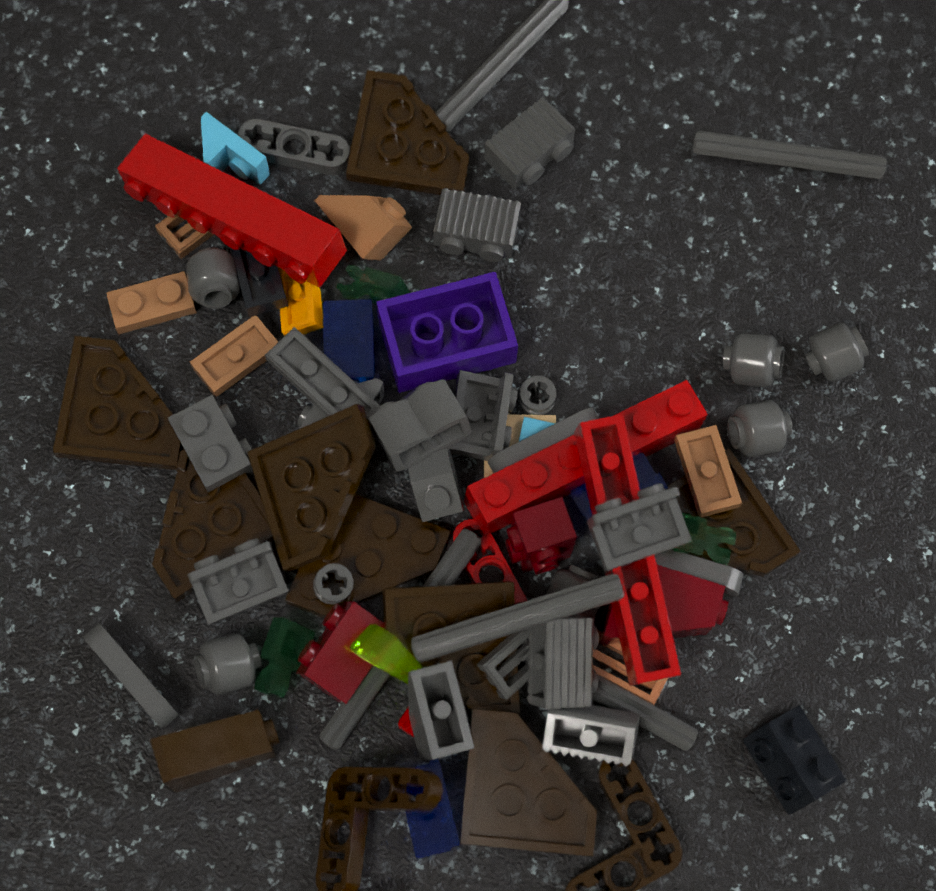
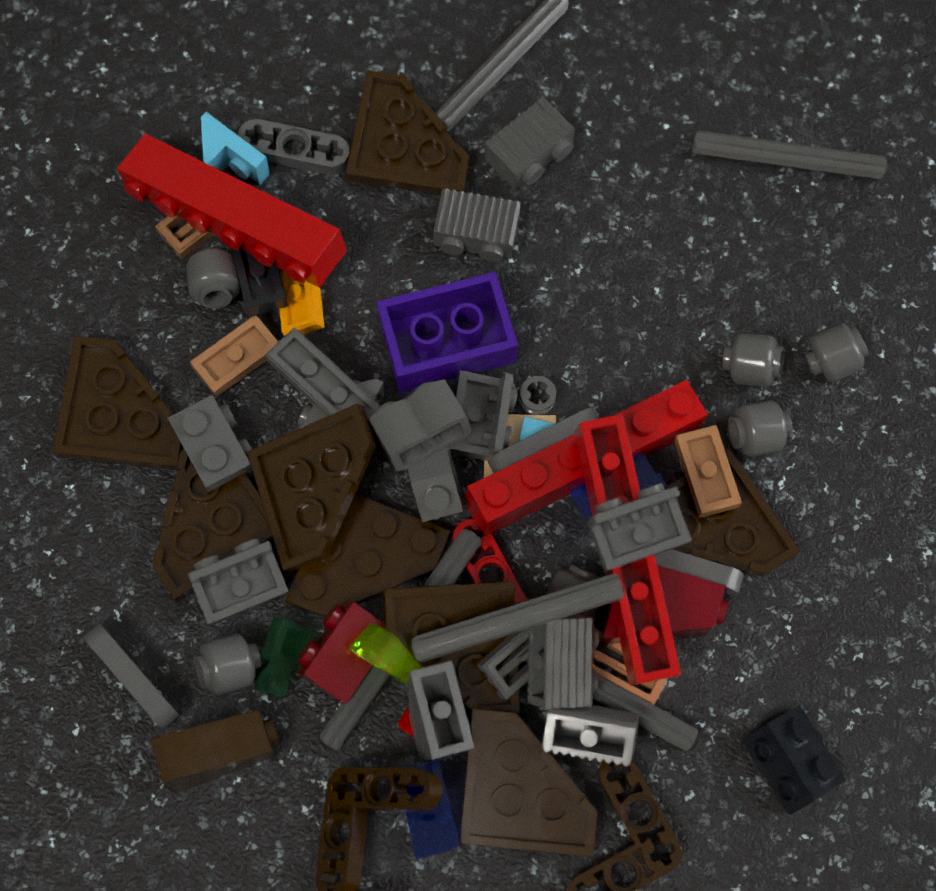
medium nougat plate [106,271,197,334] -> none
dark grey bush [313,563,354,605] -> none
medium nougat slope [315,195,412,260] -> none
clear blue panel [323,299,375,383] -> none
clear green plate [336,265,411,305] -> none
dark red brick [505,497,577,574] -> none
clear green plate [672,513,736,564] -> none

